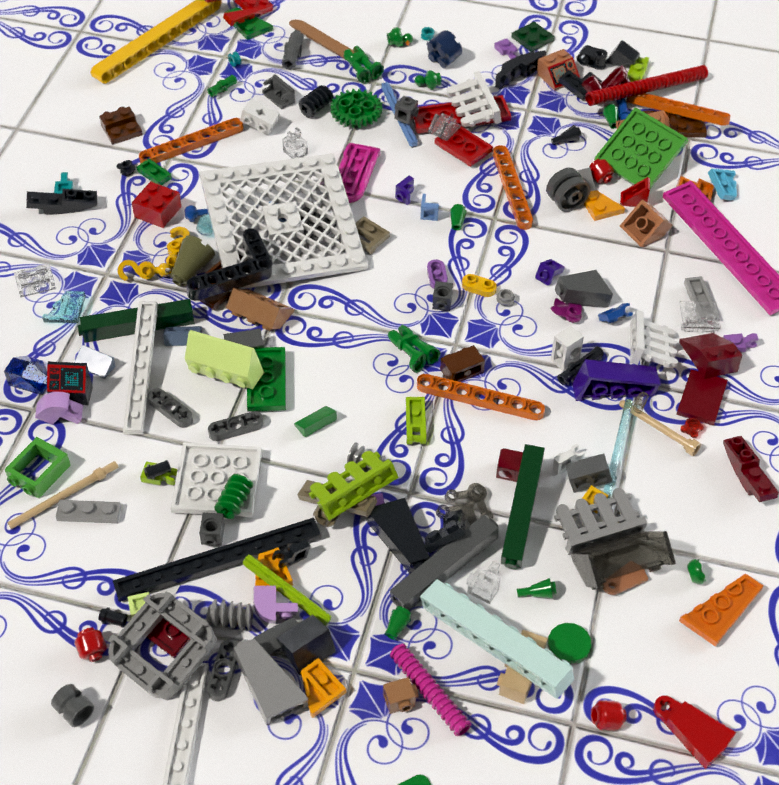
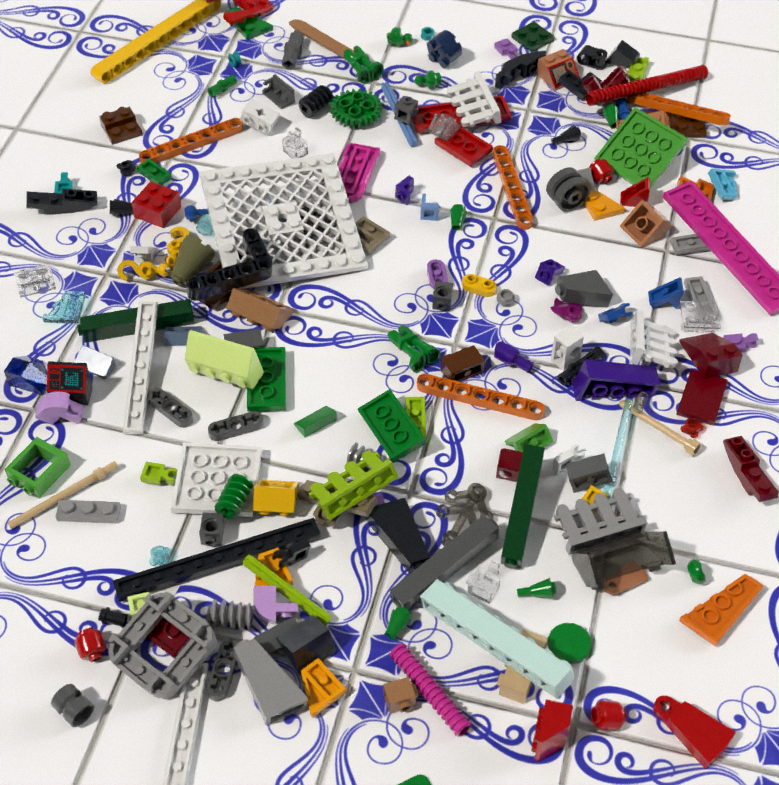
black pin [144,460,171,480] -> none
black plate [425,509,466,553] -> none
none -> black cone [109,199,133,216]
none -> white slope [130,246,155,266]
none -> clear light blue plate [149,546,171,566]
none -> yellow slope [253,480,299,516]
none -> green plate [357,389,427,463]
none -> dark purple arm [494,341,534,373]
none -> bright green panel [505,423,554,452]
none -> red slope [531,699,573,762]
none -> blue slope [648,277,684,309]
none -> light grey plate [670,234,710,255]

